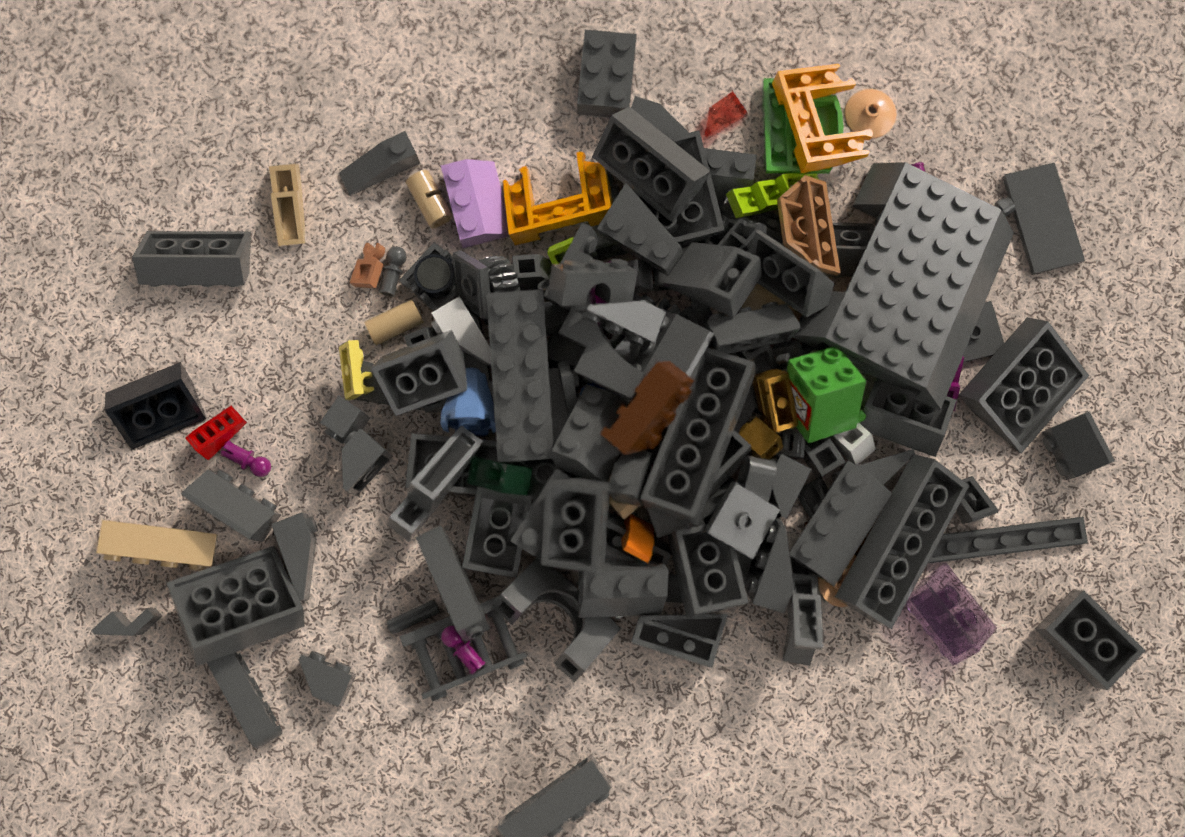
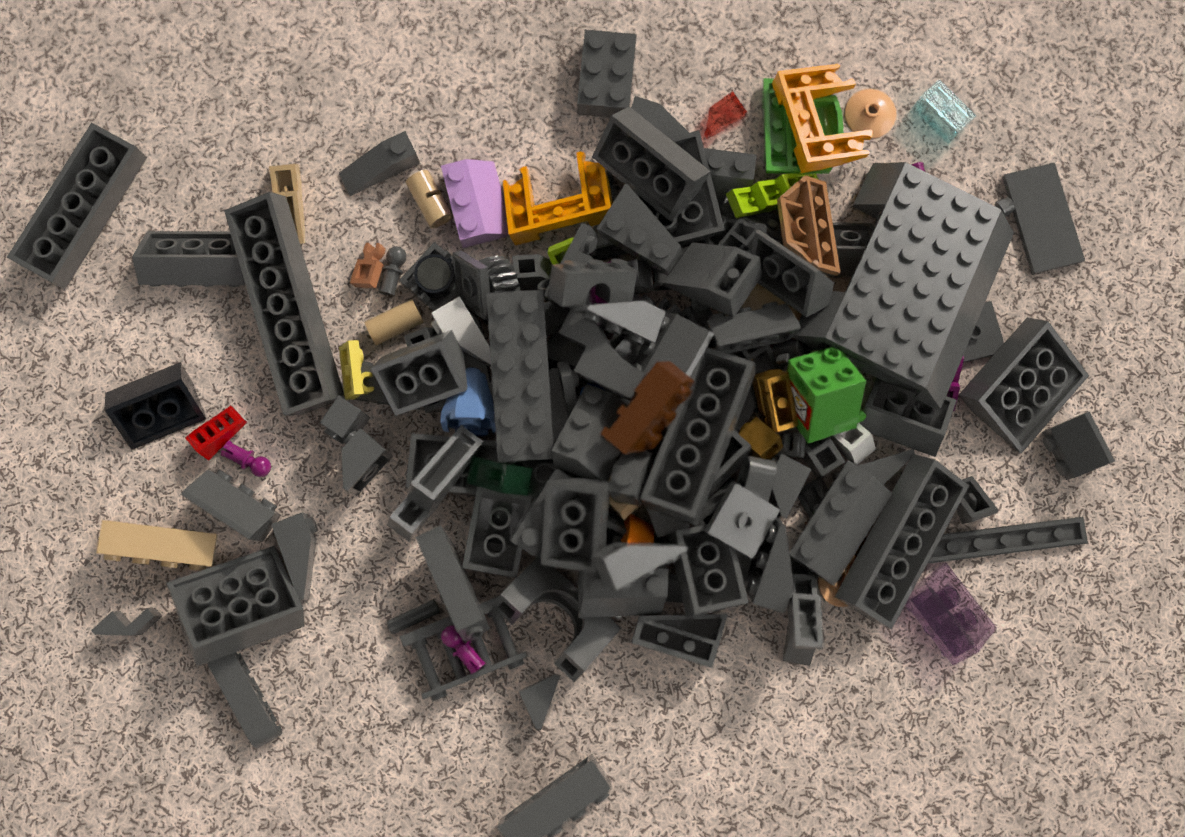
dark grey slope [299,651,357,707] -> none
dark grey brick [1035,590,1146,690] -> none
none -> dark grey brick [7,122,147,290]
none -> dark grey brick [224,192,345,416]
none -> dark grey slope [519,673,561,730]
none -> slope [592,542,688,591]
none -> clear light blue hinge [912,79,976,144]

